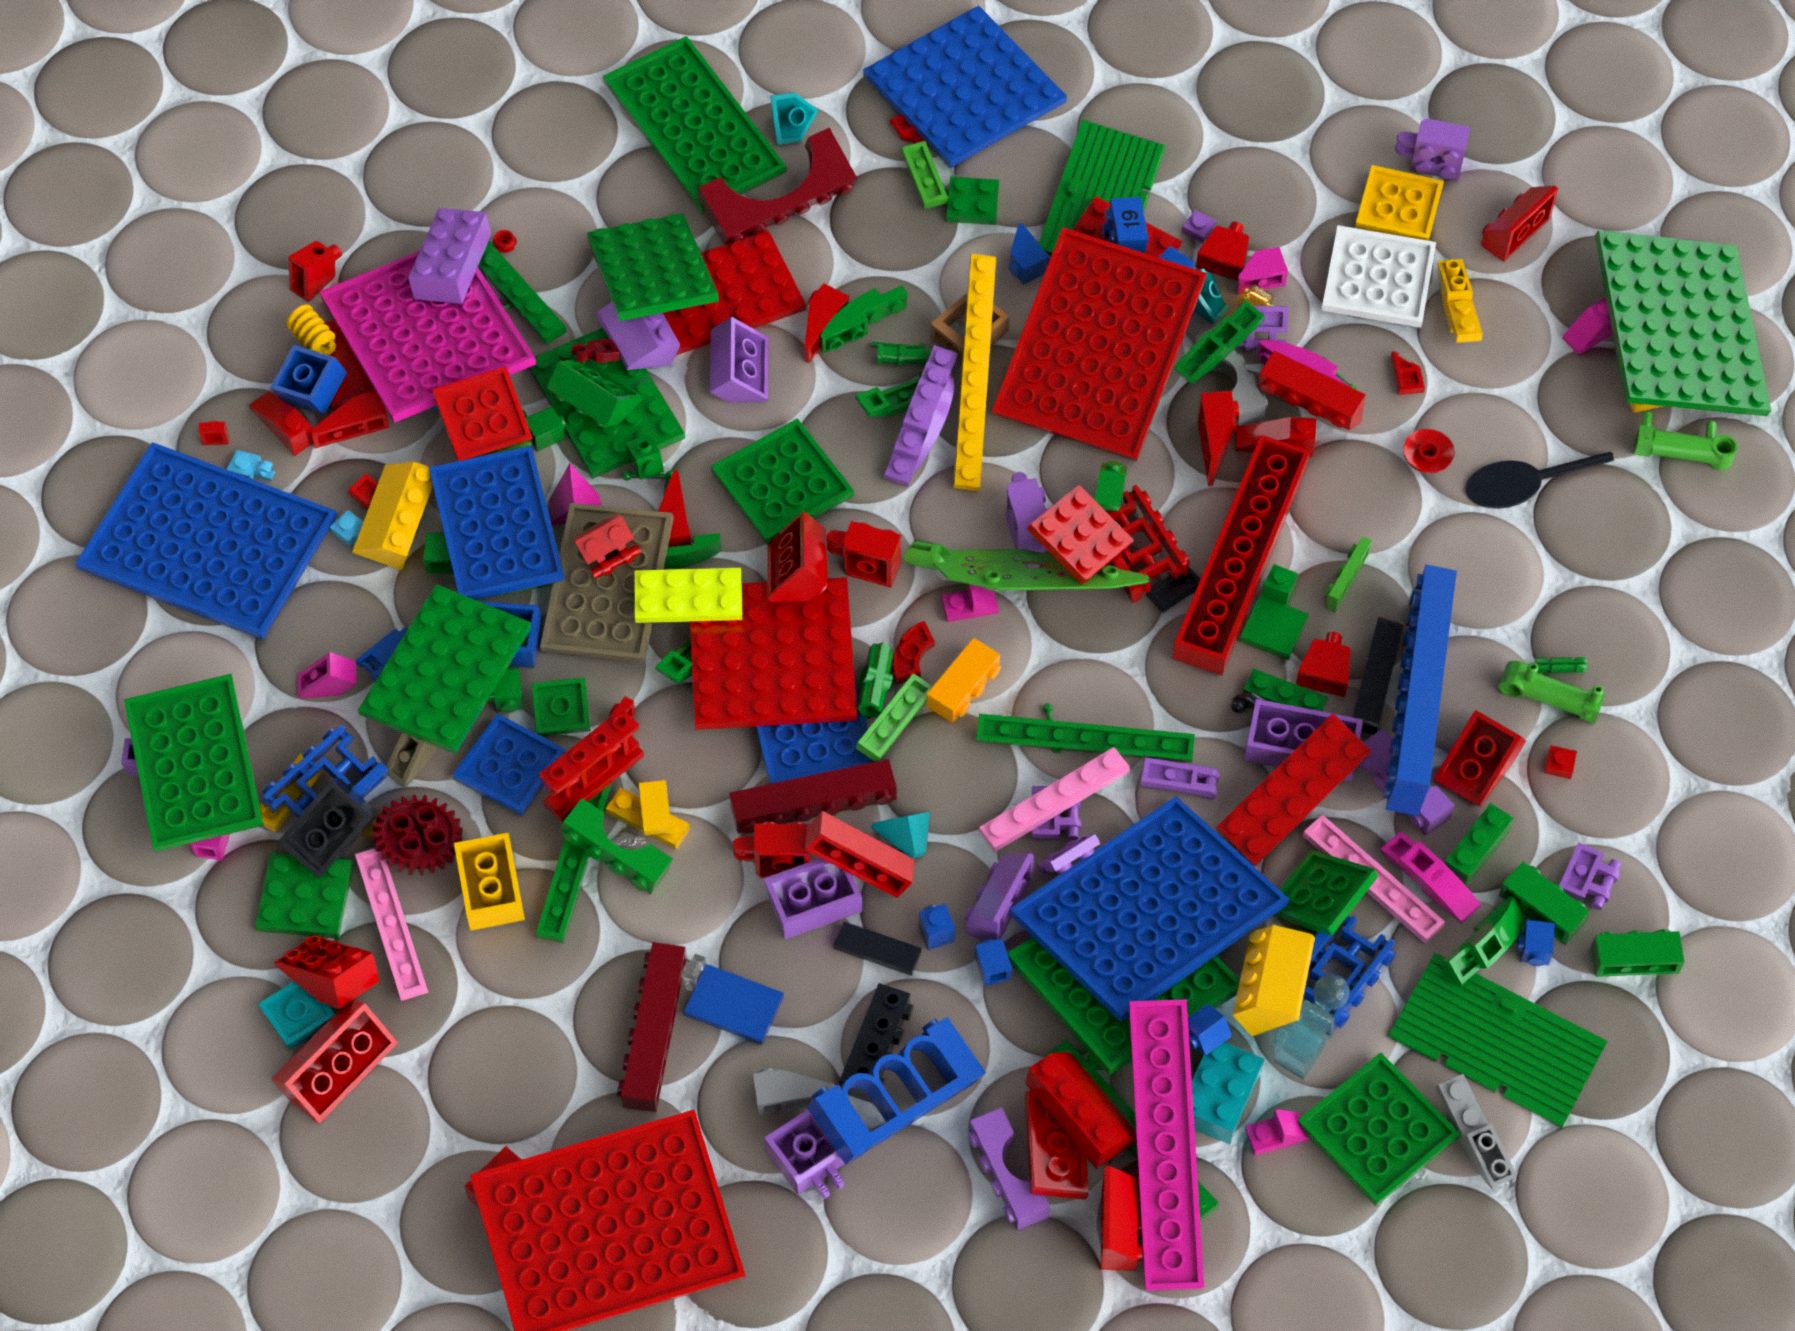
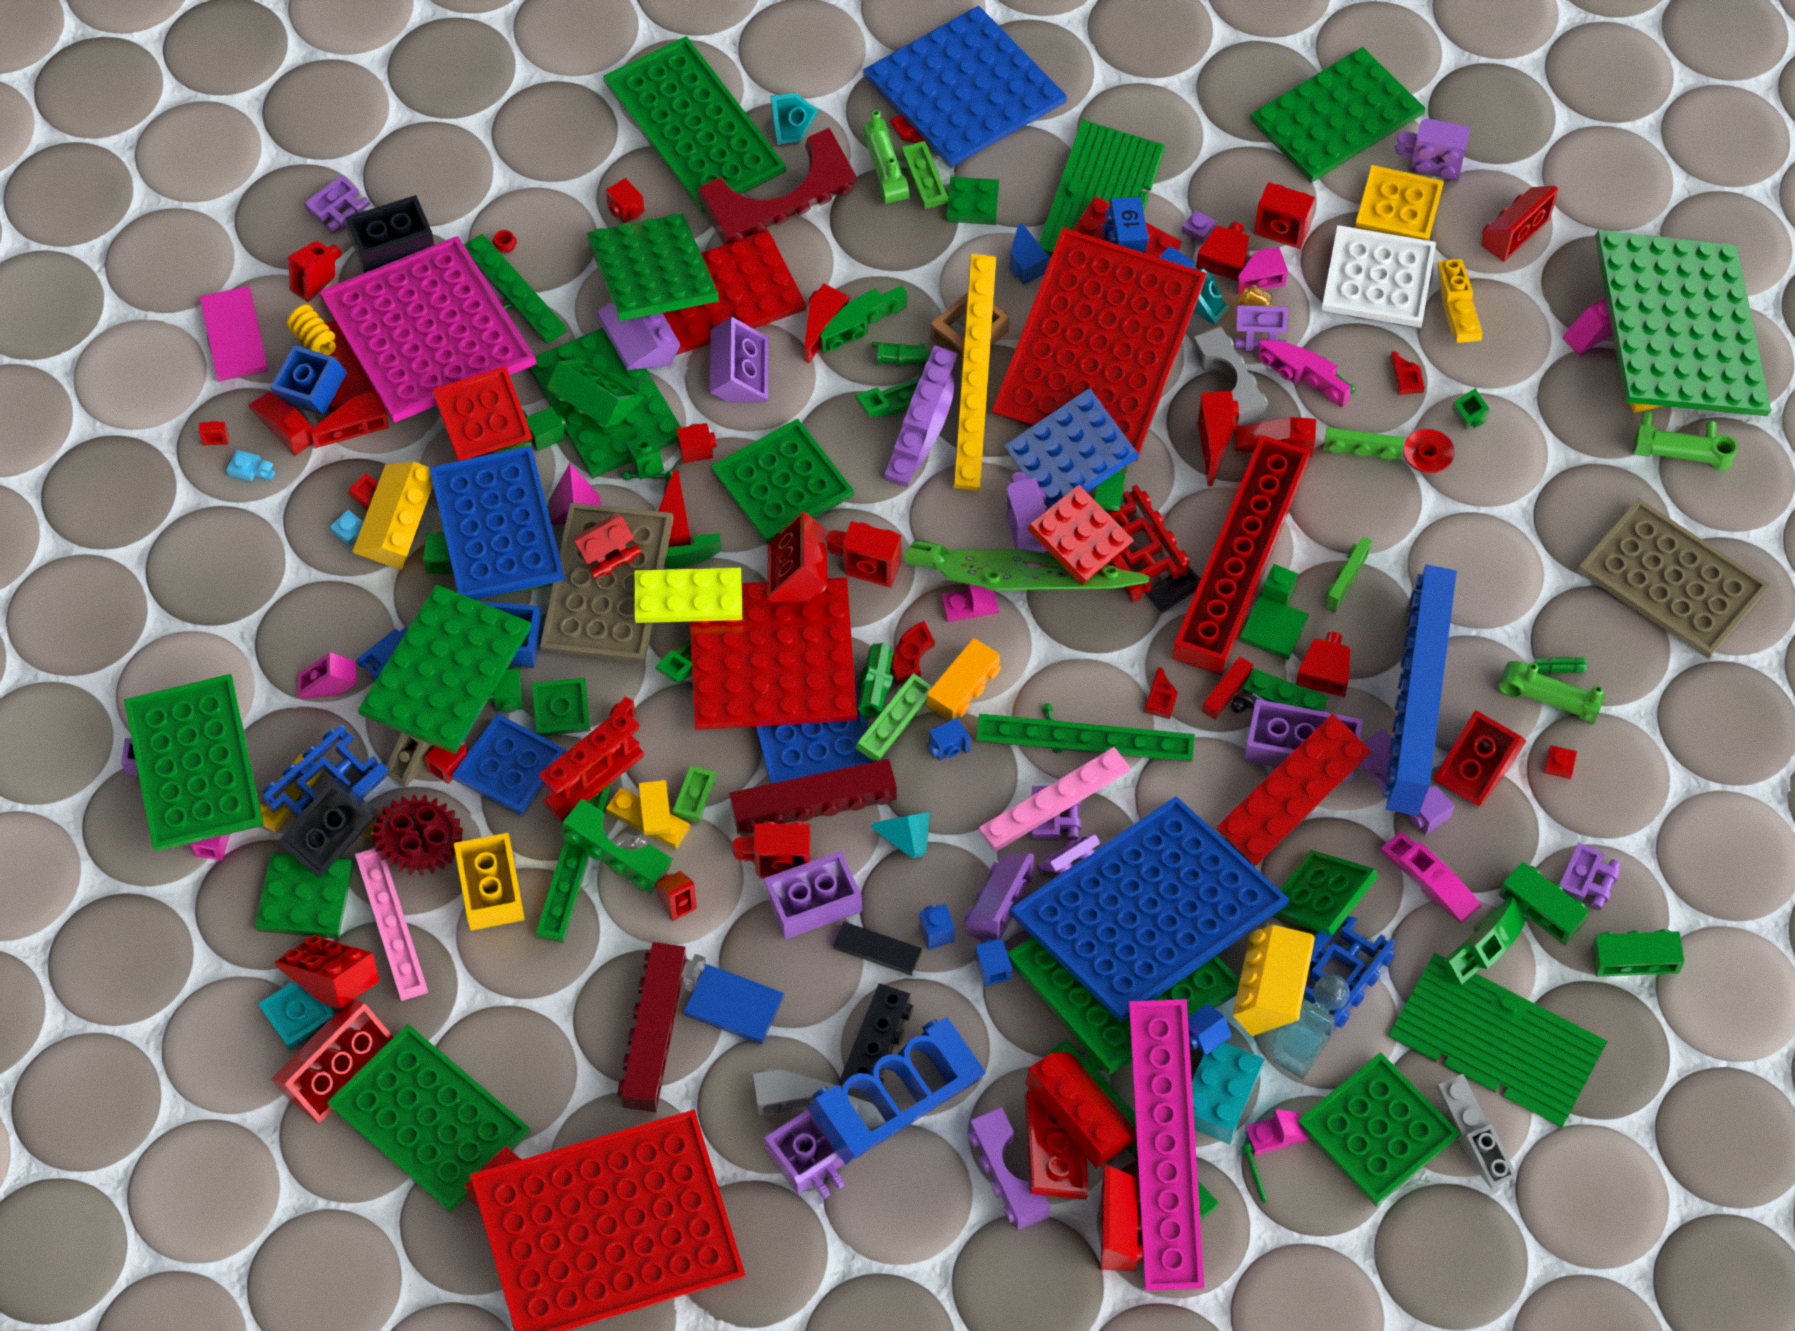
blue plate [75,442,337,640] -> none
medium lavender brick [408,208,491,304] -> none
dark red plate [571,339,620,364] -> none
red brick [805,811,914,898] -> none
medium lavender plate [1141,757,1220,799] -> none
green slope [1173,300,1266,384] -> none
red slope [1258,351,1366,431] -> none
bright pink plate [1303,814,1445,943] -> none
black beam [1353,616,1404,735] -> none
green brick [1444,803,1514,887] -> none
black piece [1466,451,1614,509] -> none
blue brick [1517,920,1555,966] -> none
none -> dark pink tile [200,286,268,382]
none -> medium lavender plate [304,175,370,233]
none -> green plate [327,1024,531,1213]
none -> black brick [345,195,434,273]
none -> red brick [424,743,467,784]
none -> red brick [606,178,645,223]
none -> red slope [656,871,697,921]
none -> bright green plate [673,765,717,823]
none -> red brick [677,423,717,463]
none -> bright green piece [864,110,909,204]
none -> blue brick [927,718,971,761]
none -> blue plate [1004,388,1140,508]
none -> red tile [1144,667,1178,719]
none -> red piece [1202,656,1254,720]
none -> green piece [1241,1144,1267,1203]
none -> green plate [1250,47,1425,182]
none -> red brick [1254,182,1315,250]
none -> bright green plate [1323,428,1404,460]
none -> green brick [1452,388,1490,429]
none -> dark tan plate [1578,498,1770,659]

